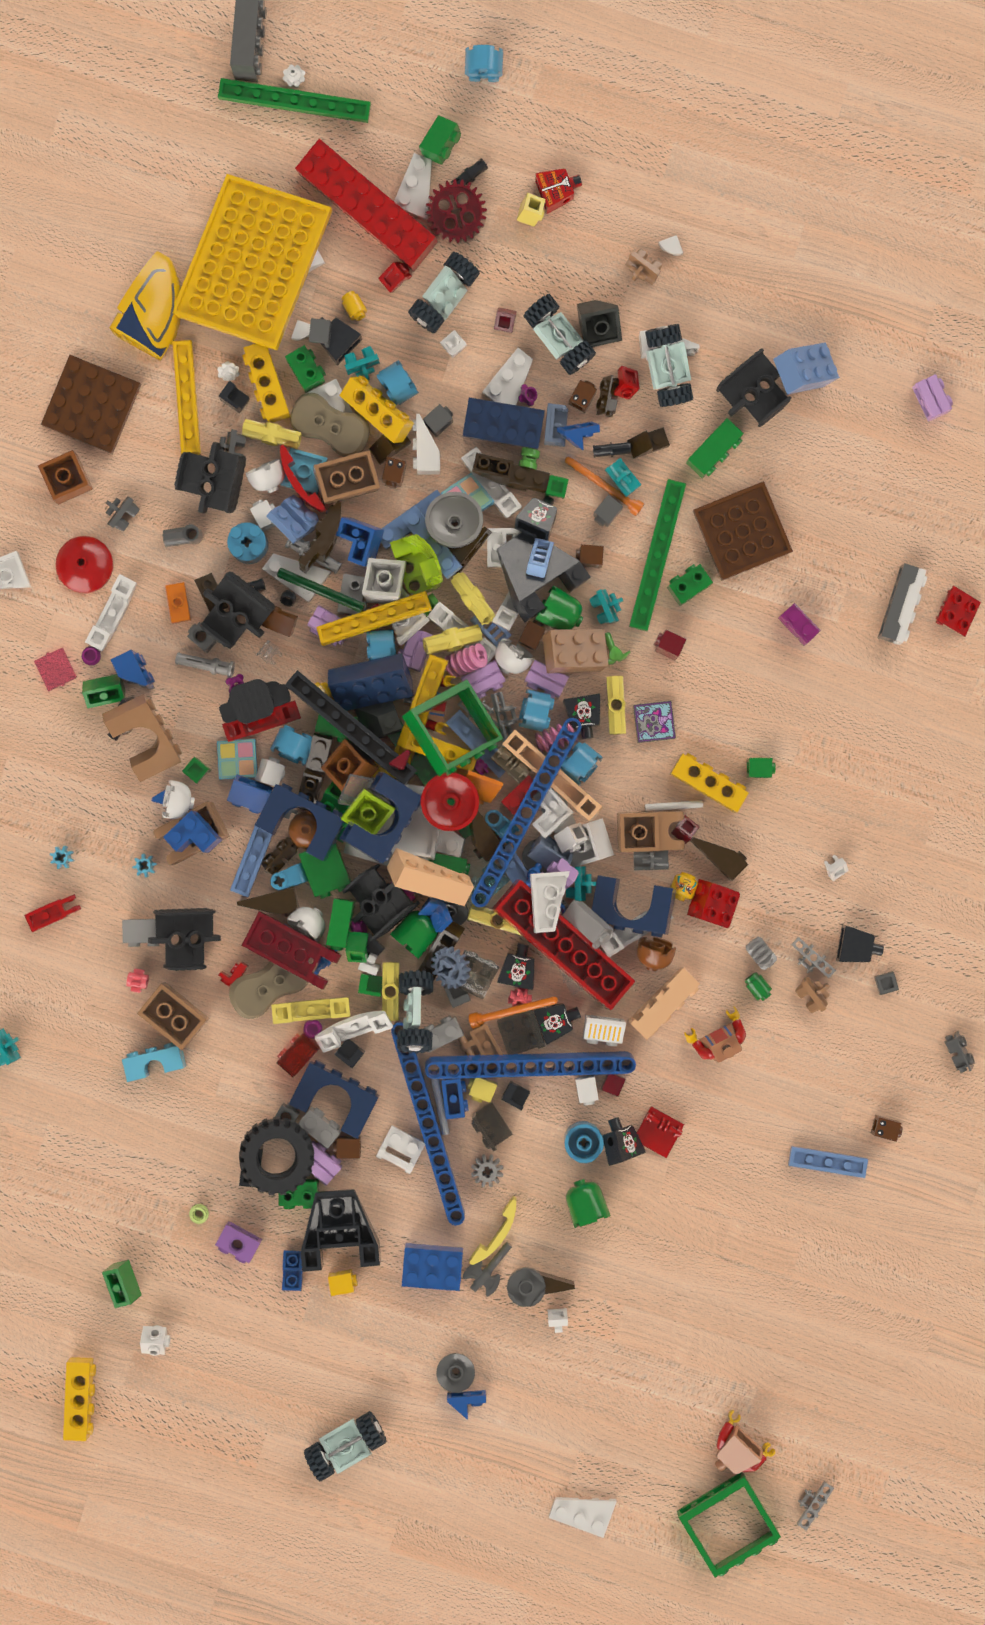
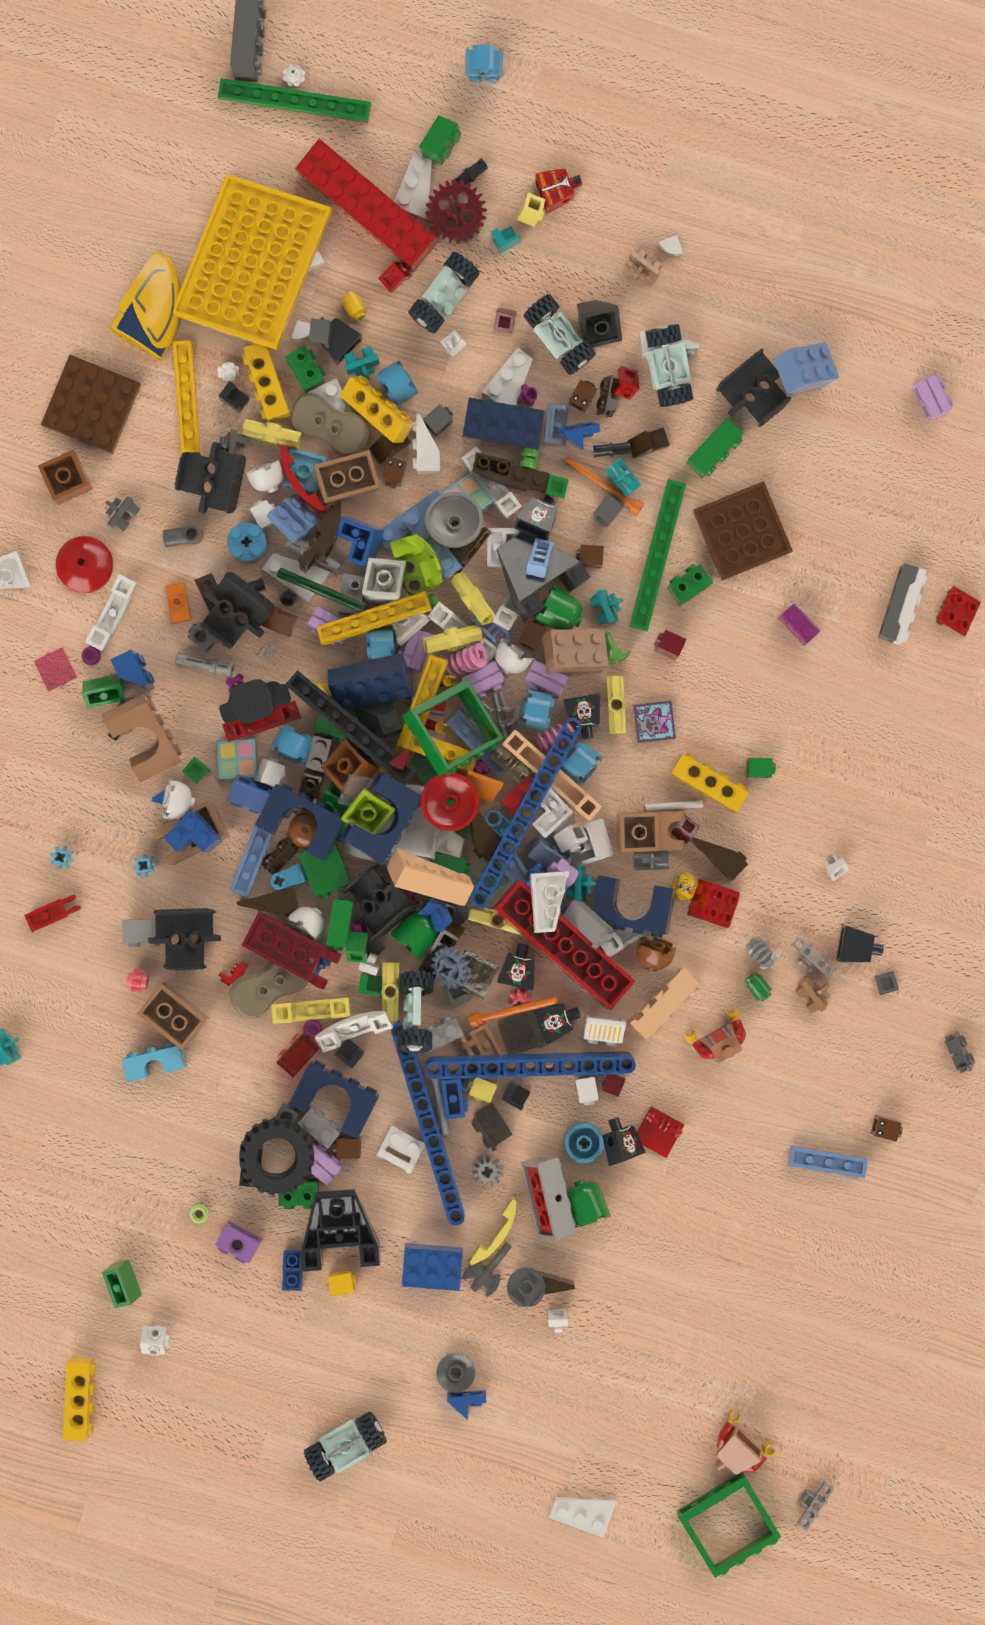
none -> teal panel [491,226,520,254]
none -> light grey brick [521,1156,576,1241]

